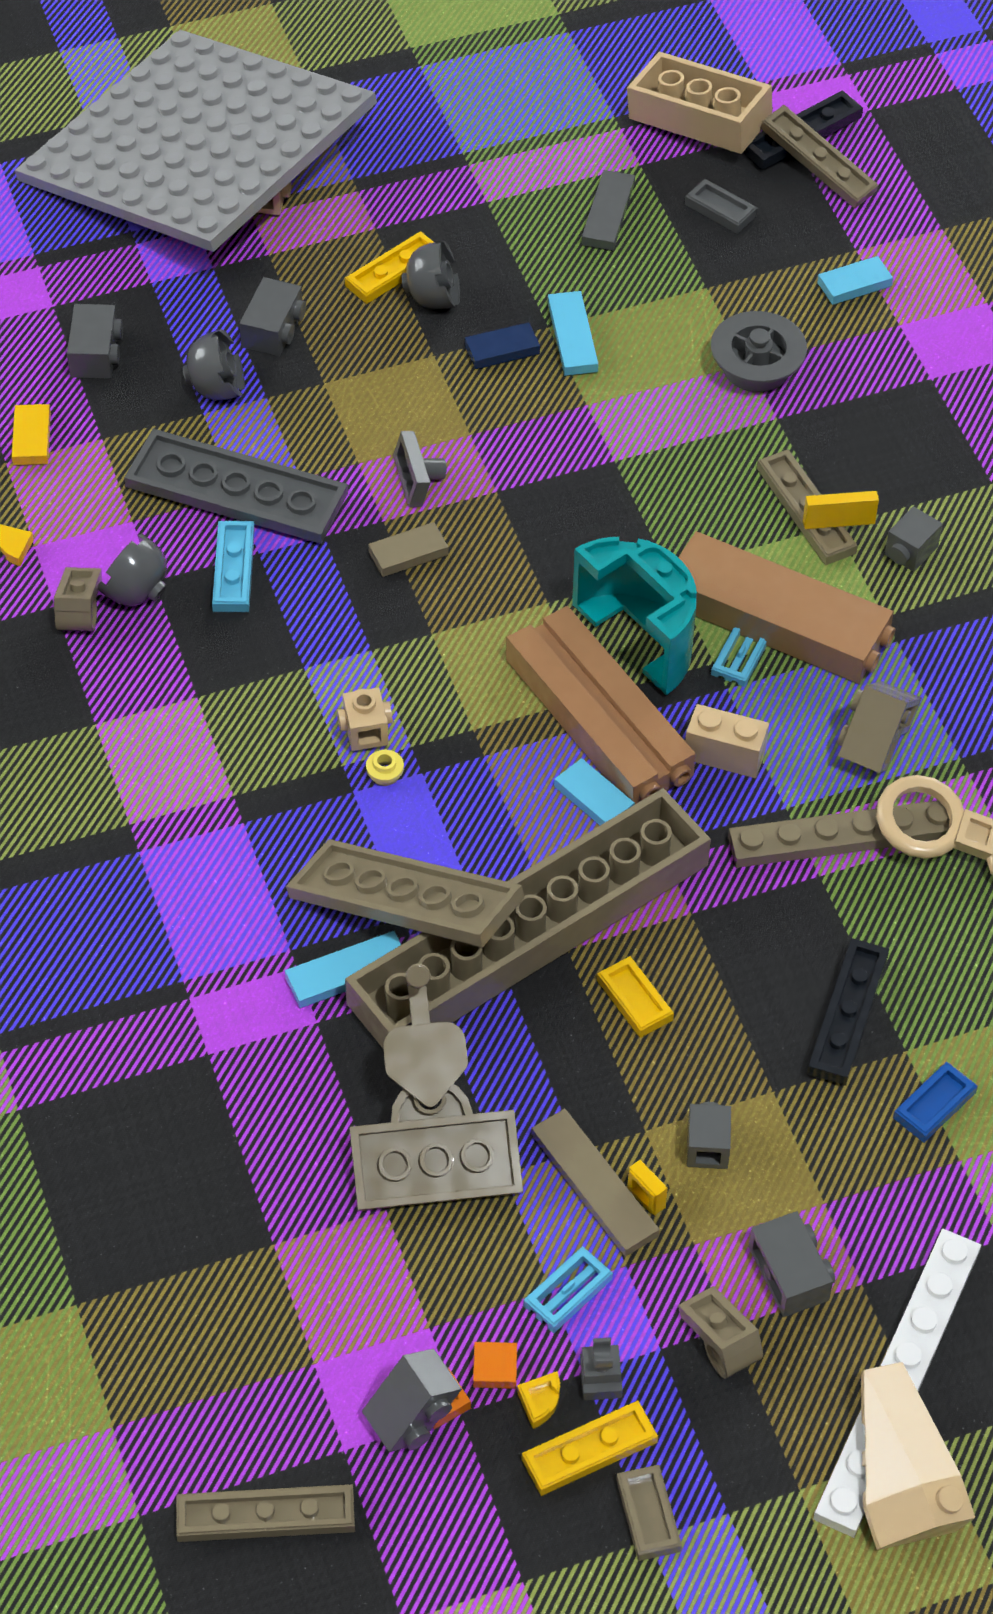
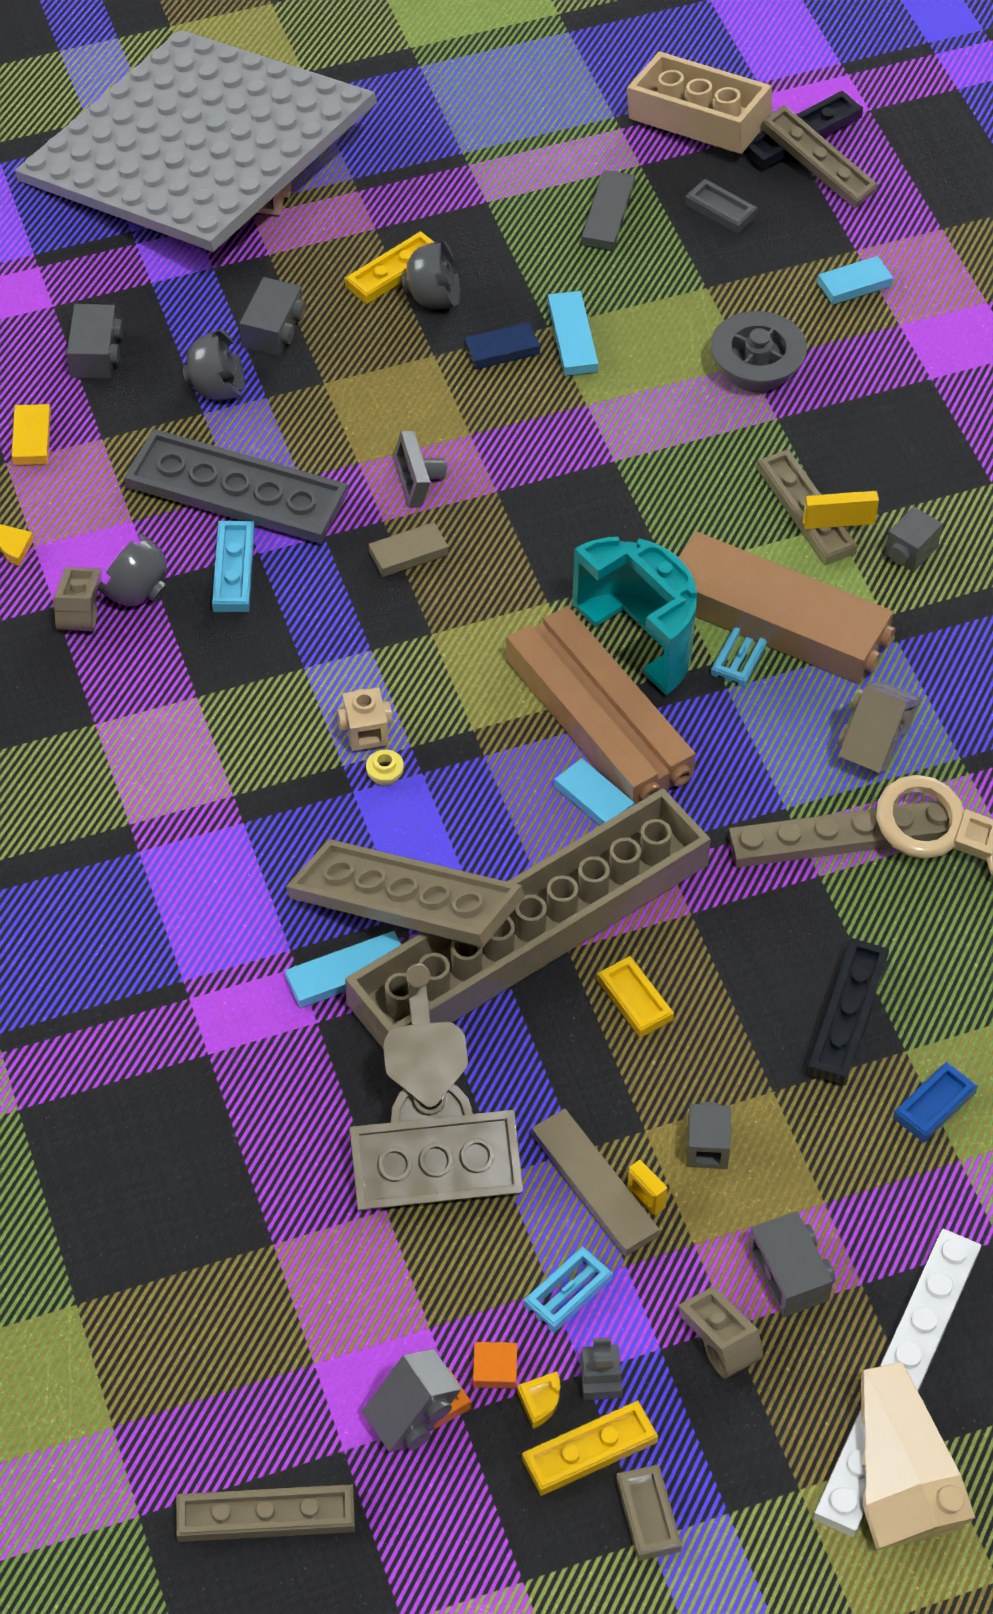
tan brick [685,704,769,778] -> none

